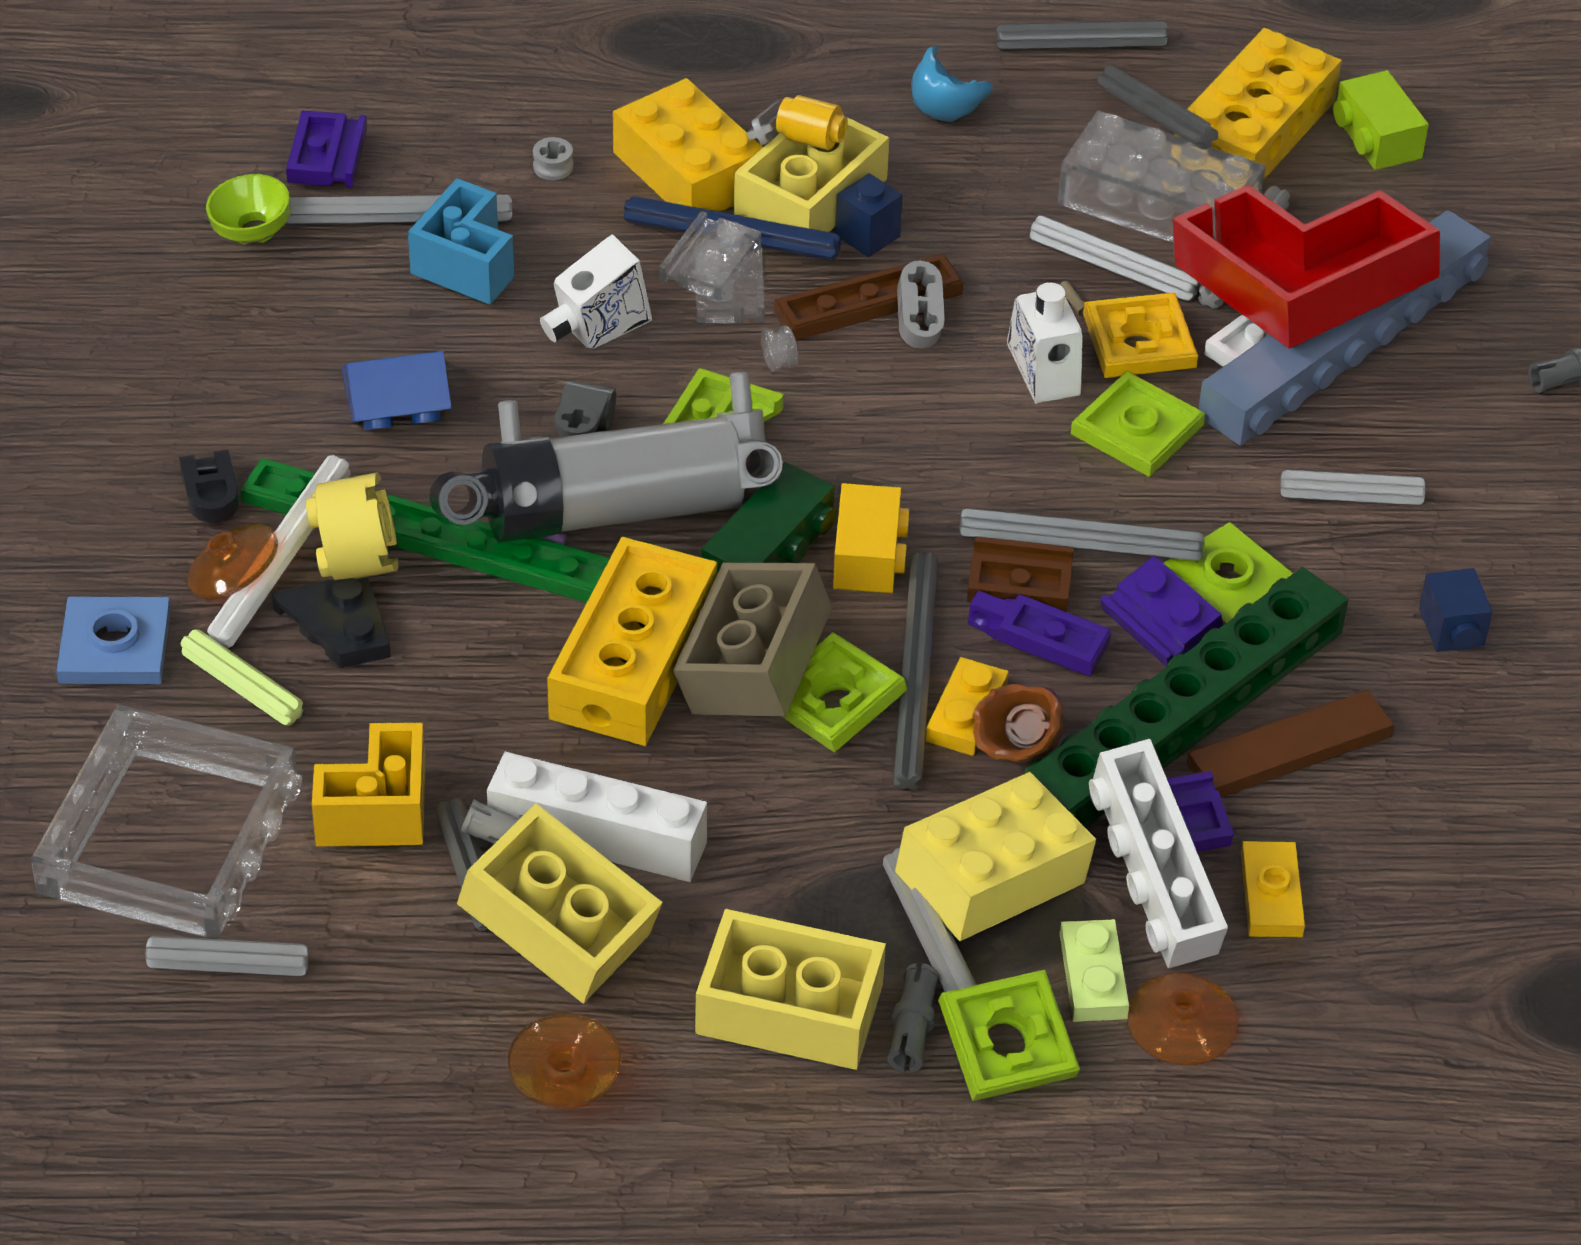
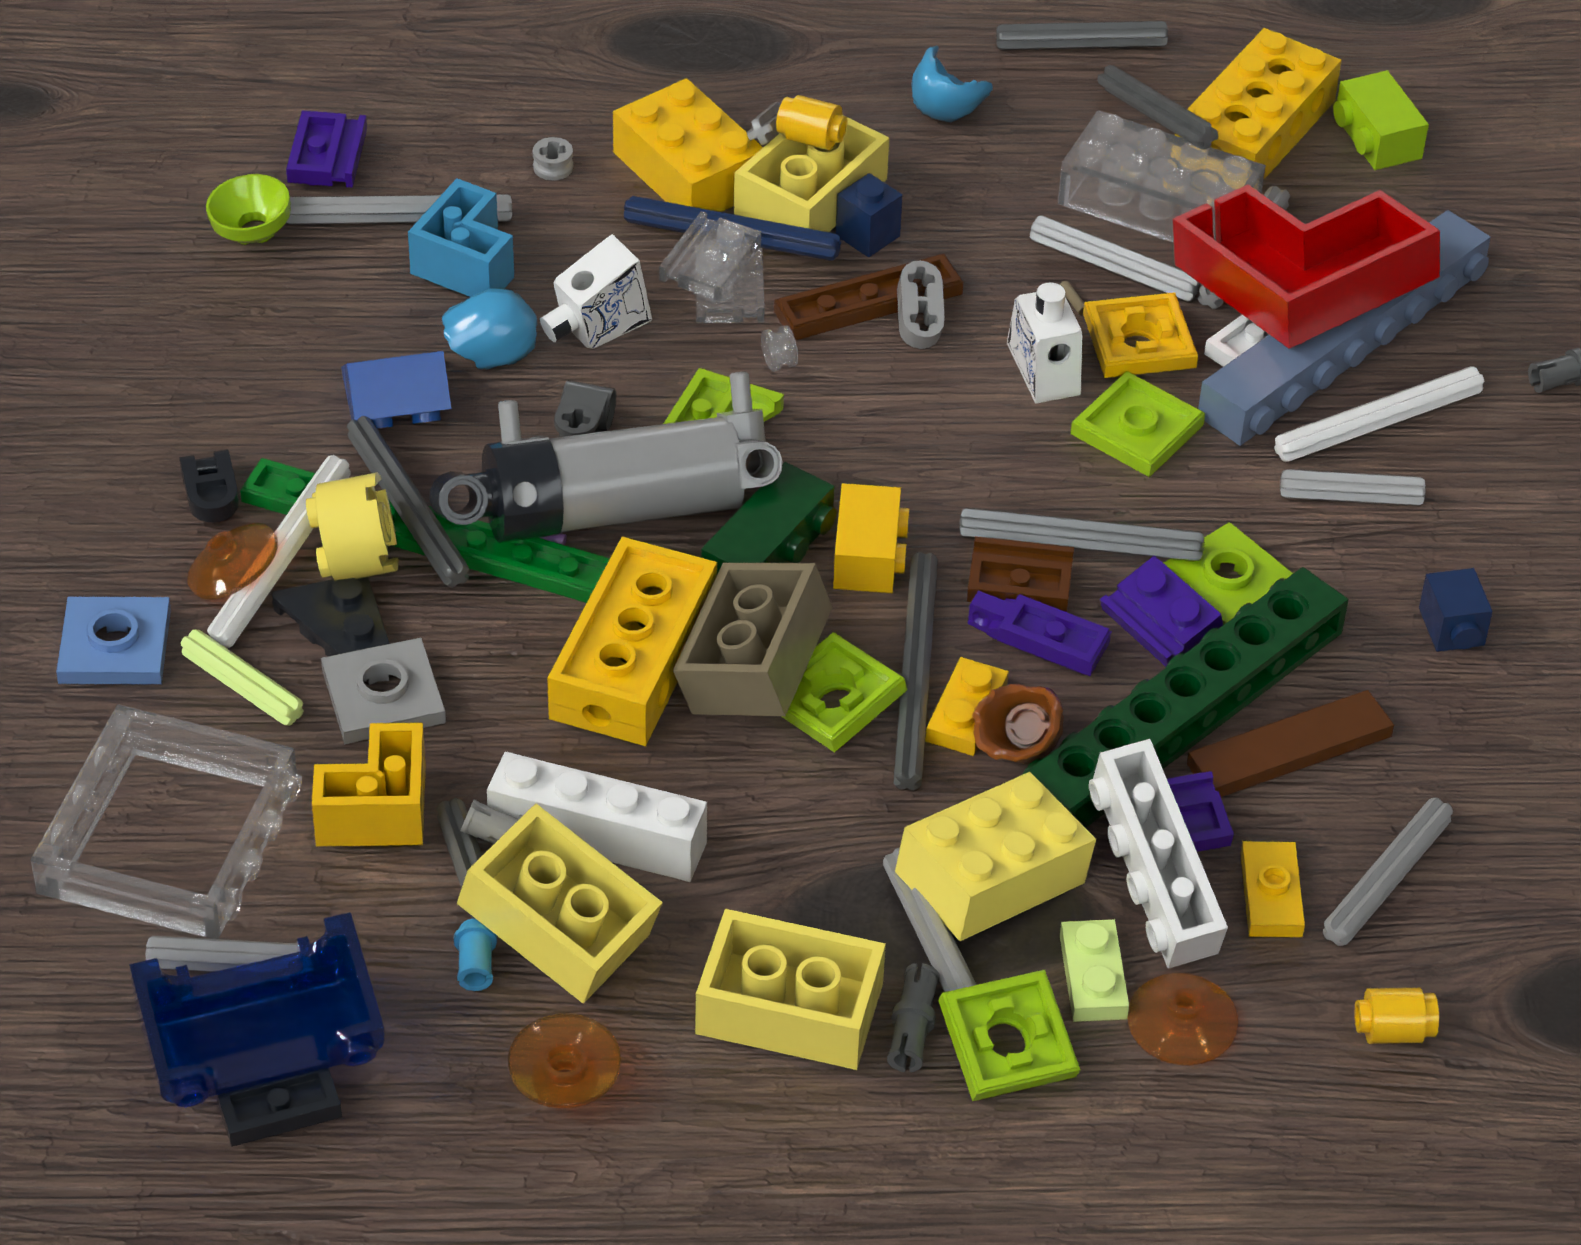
none -> clear blue windscreen [129,912,385,1107]
none -> black plate [216,1060,342,1147]
none -> light grey piece [321,638,446,744]
none -> dark grey axle [347,416,469,588]
none -> dark azure hair [442,288,537,370]
none -> dark azure pin [454,919,497,991]
none -> white axle [1274,366,1484,462]
none -> light grey axle [1323,797,1453,946]
none -> yellow brick [1354,987,1439,1044]

